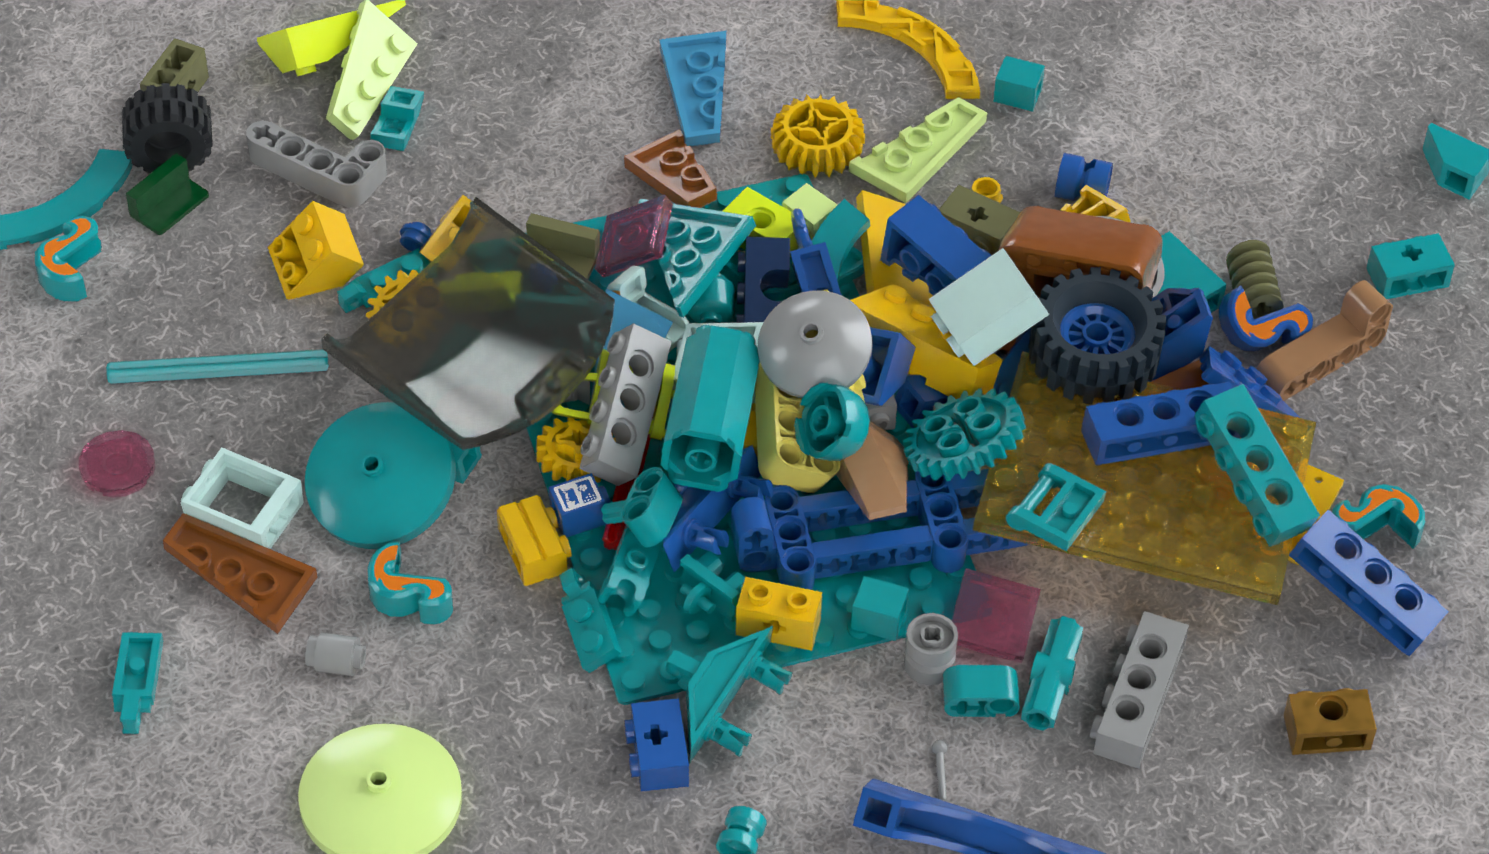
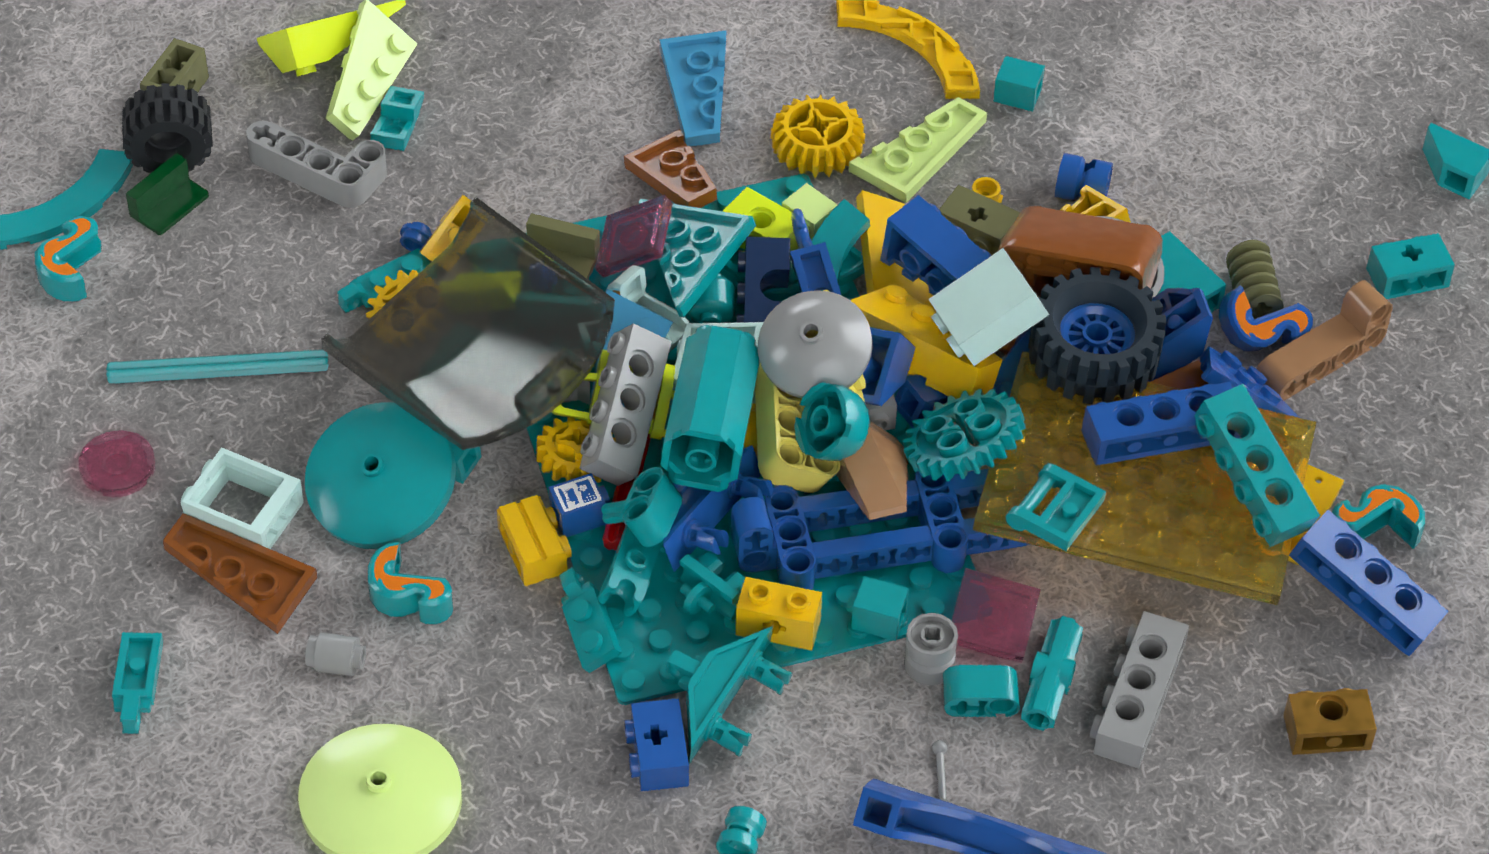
yellow slope [268,201,364,300] -> none

